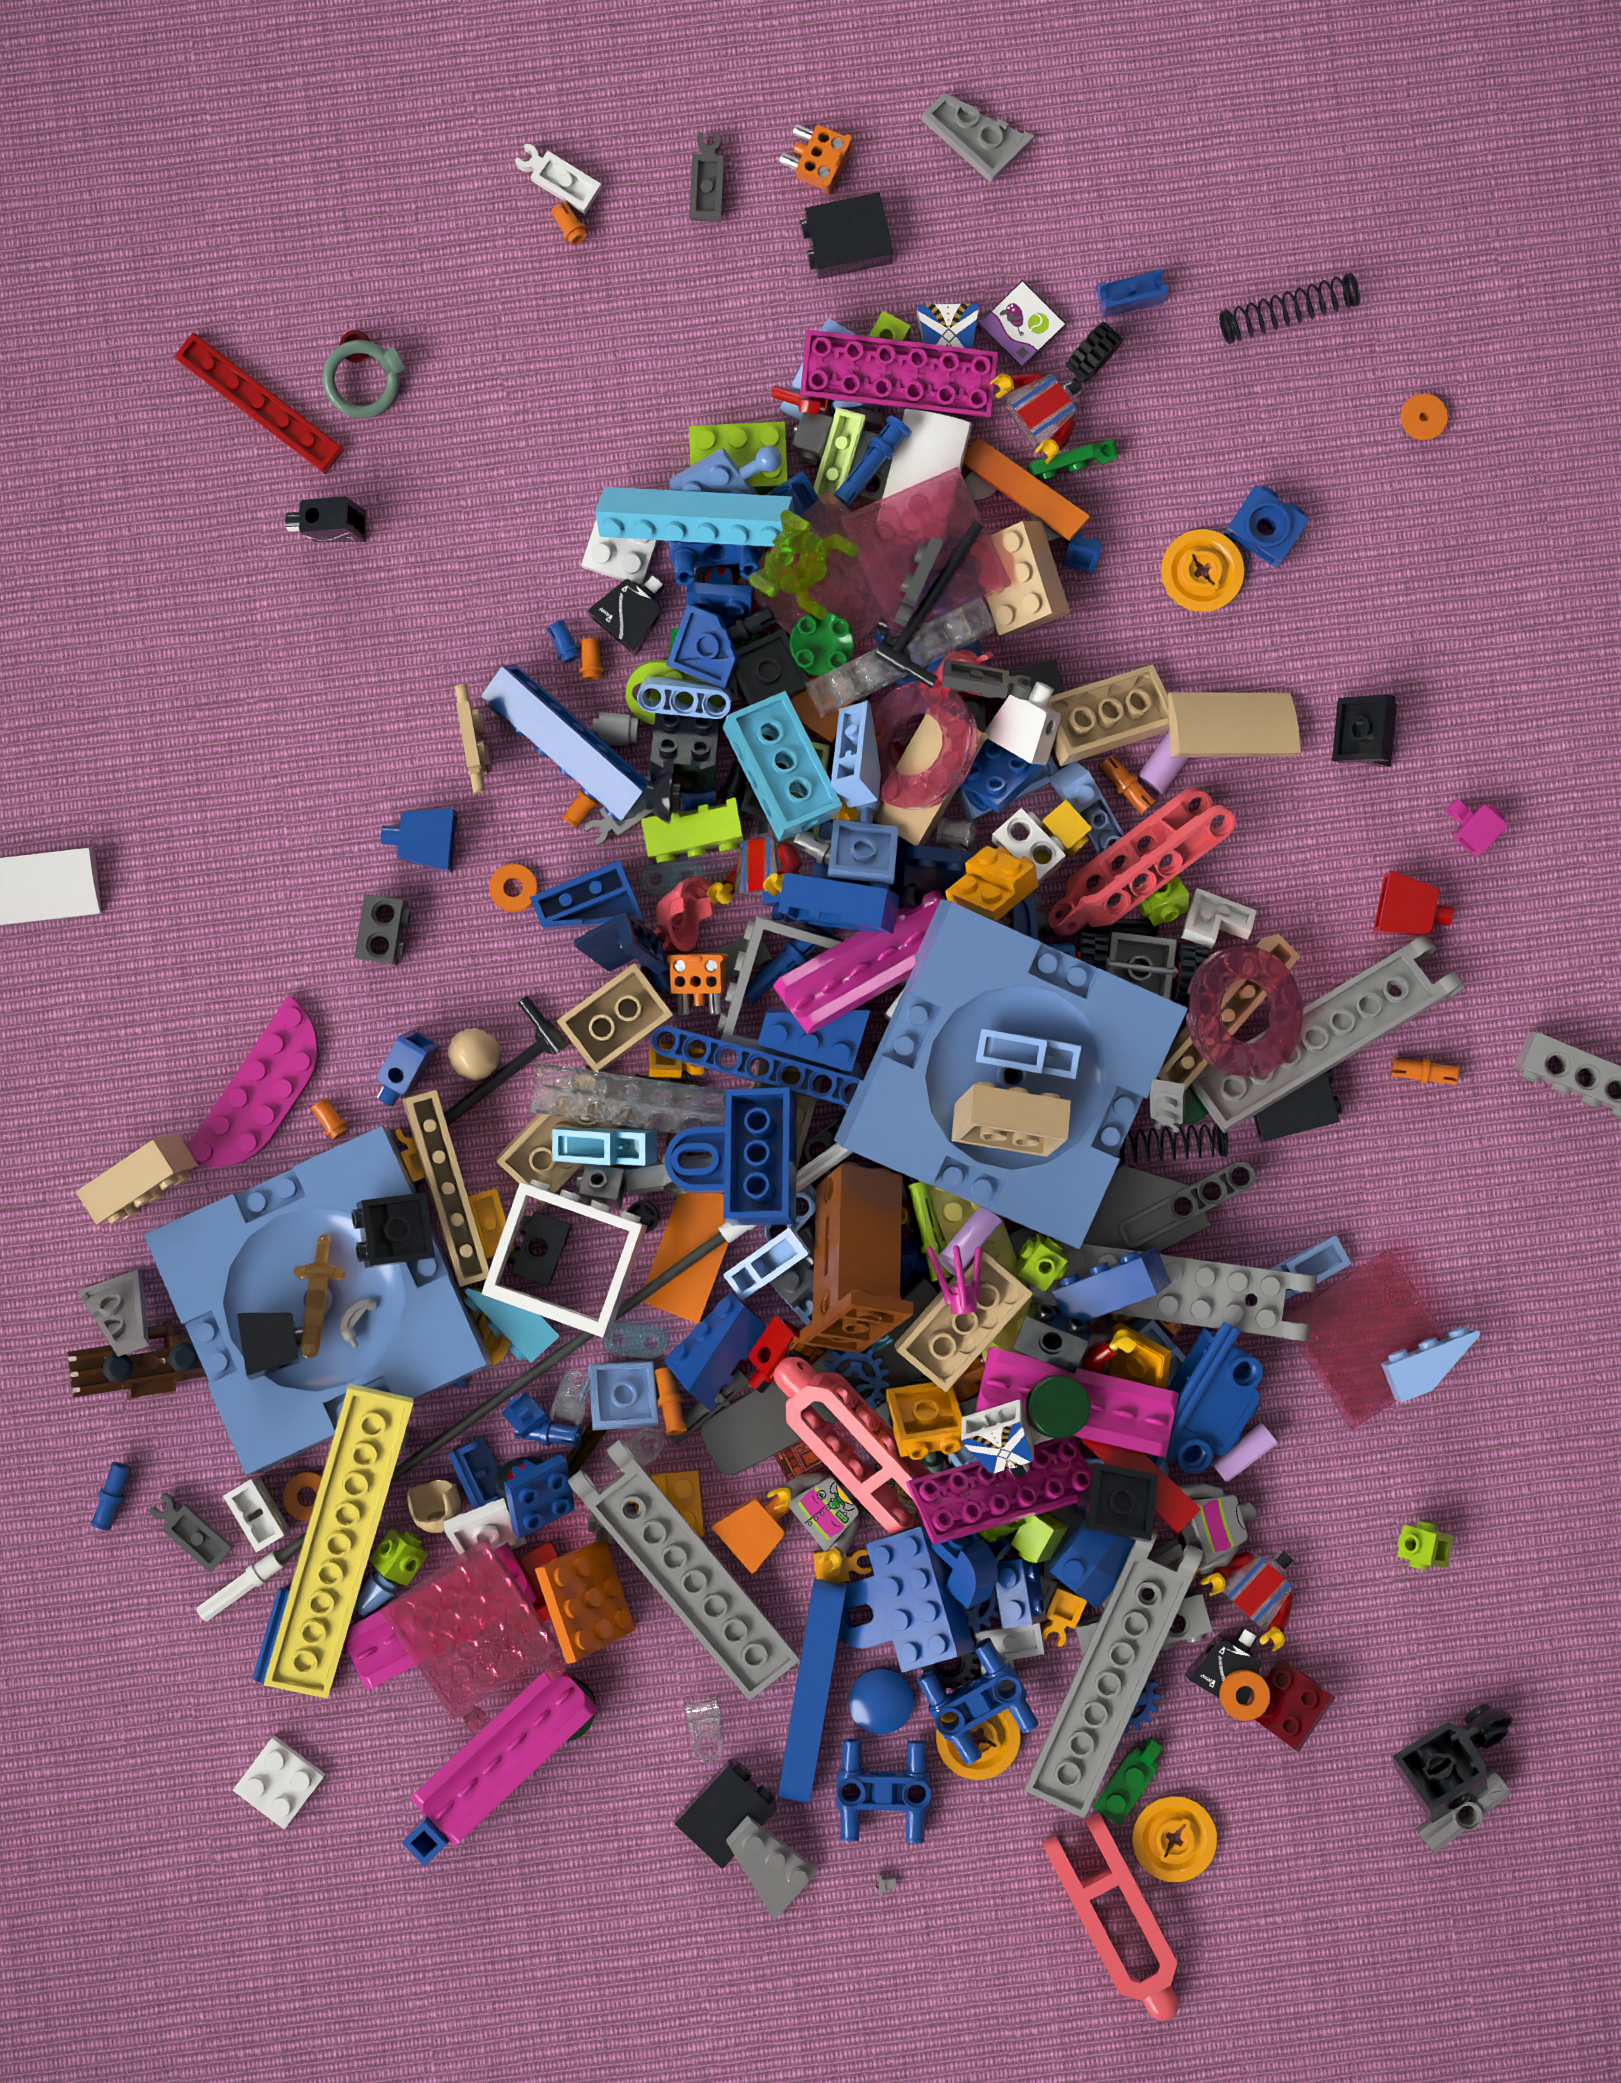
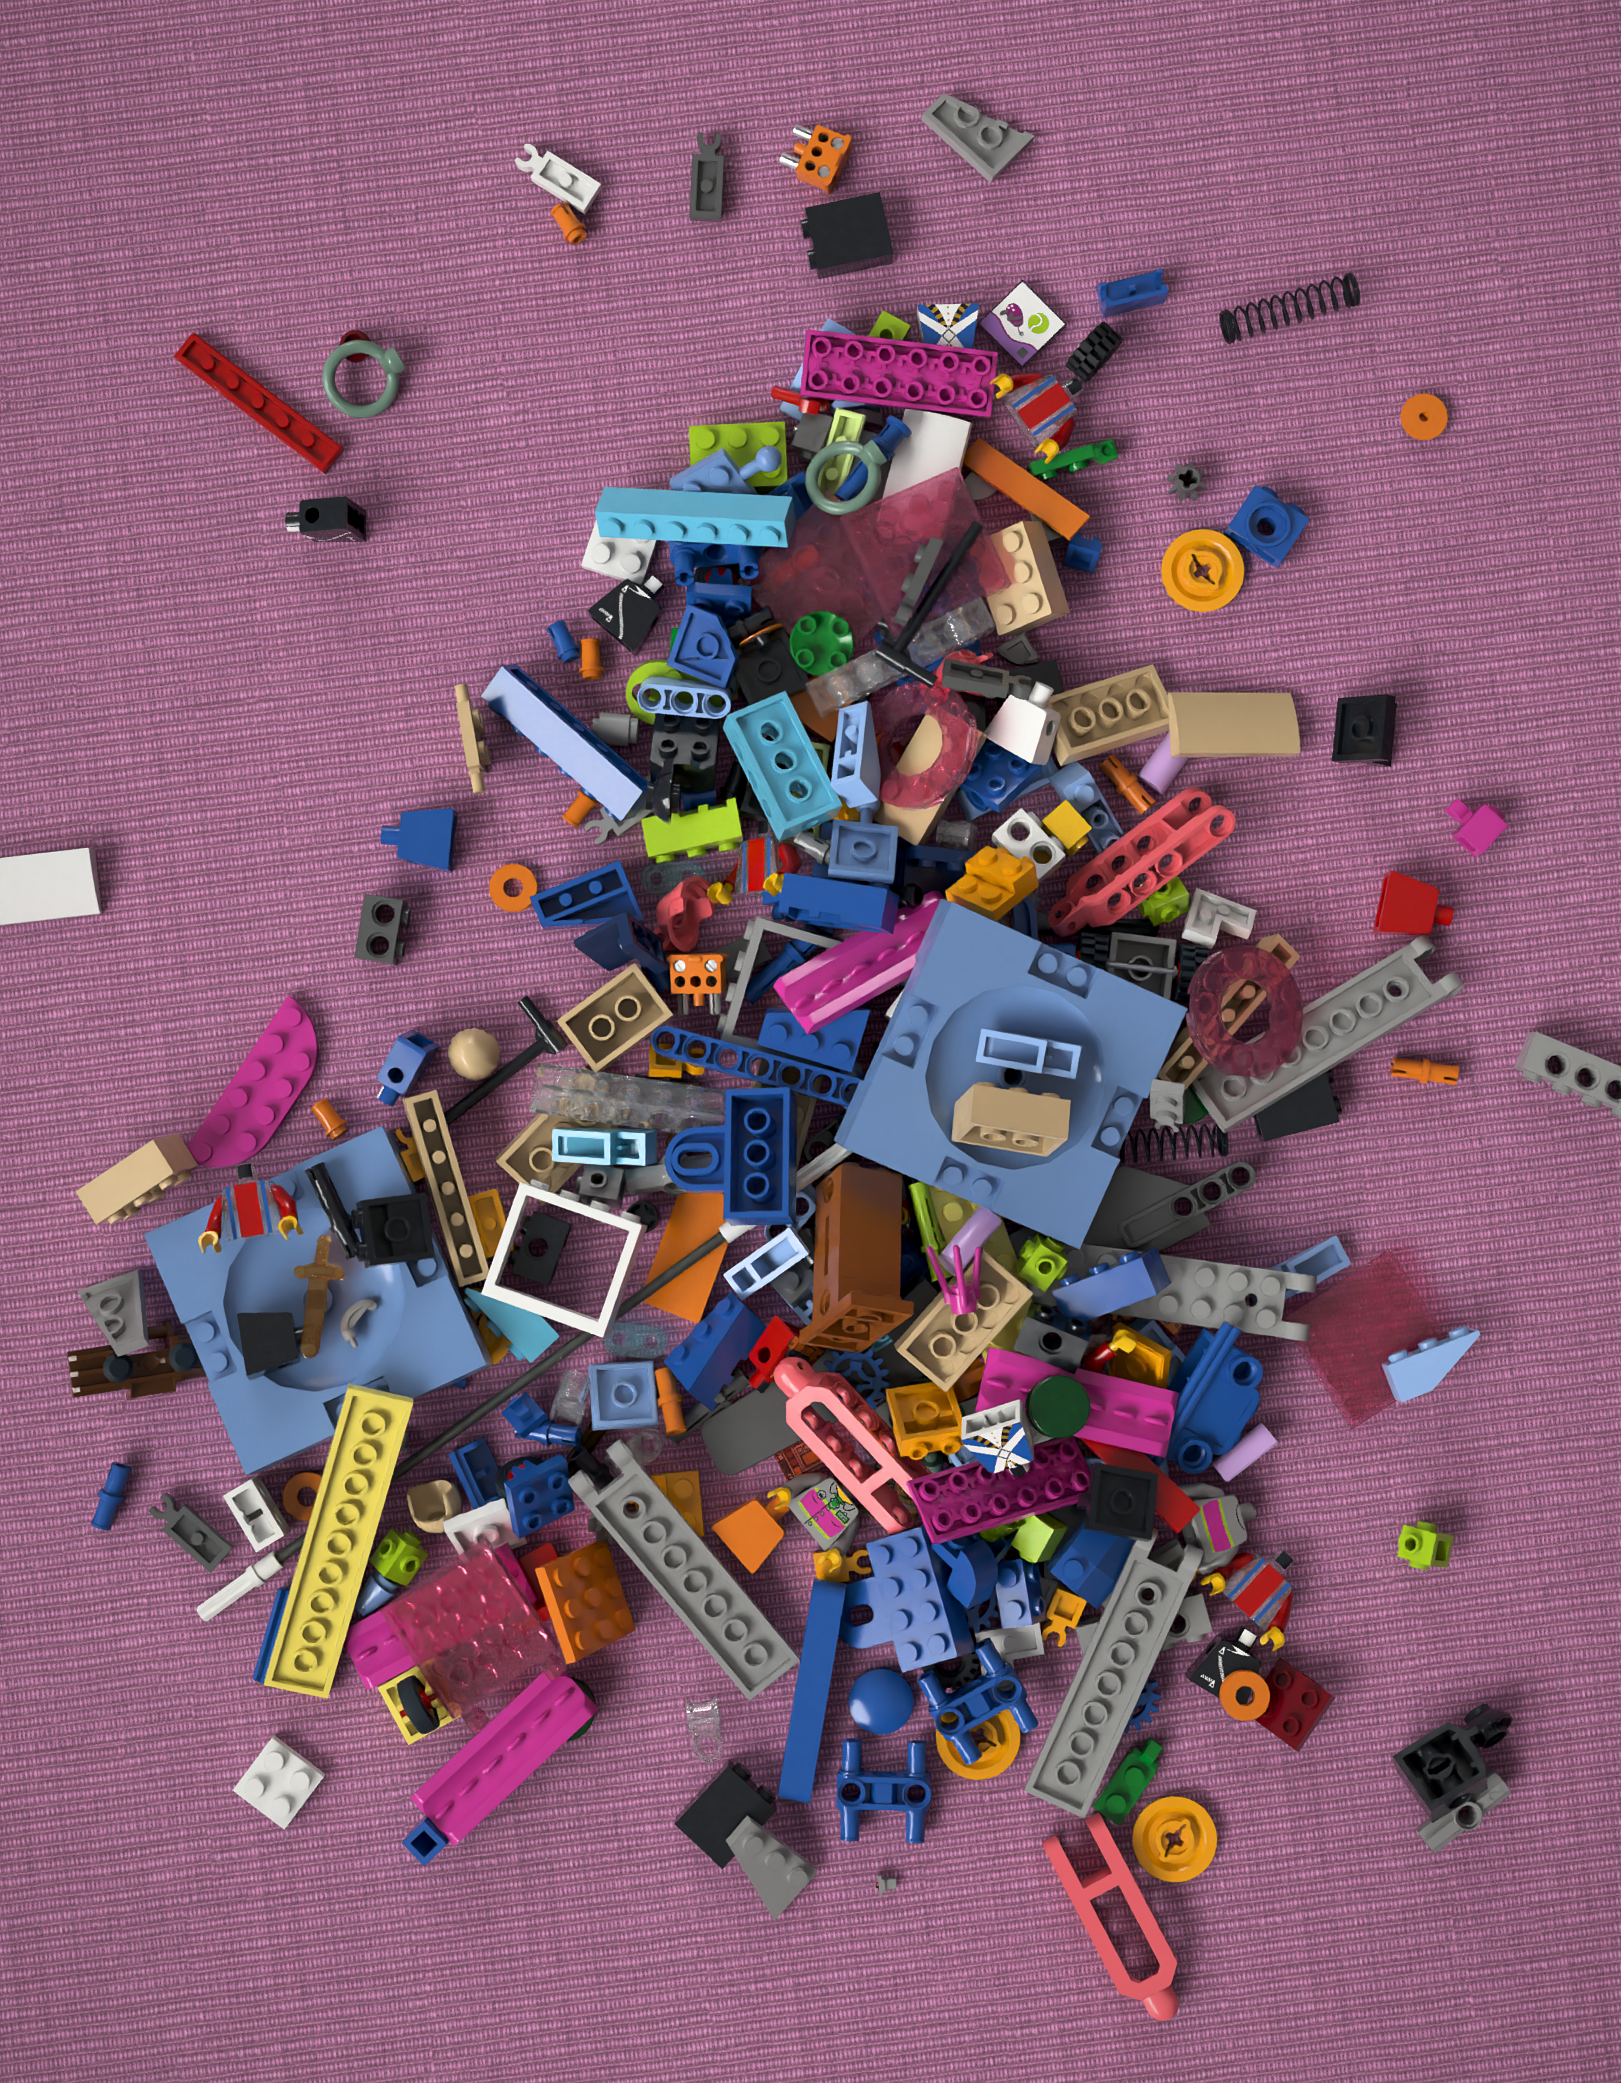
clear neon green plate [748,510,859,619] -> none
none -> torso [198,1164,303,1253]
none -> black pin [305,1162,360,1260]
none -> plate [378,1654,467,1745]
none -> black pin [569,1445,615,1490]
none -> piece [739,623,782,647]
none -> sand green piece [805,440,887,515]
none -> light grey tile [996,632,1040,666]
none -> flat silver gear [1166,461,1206,503]

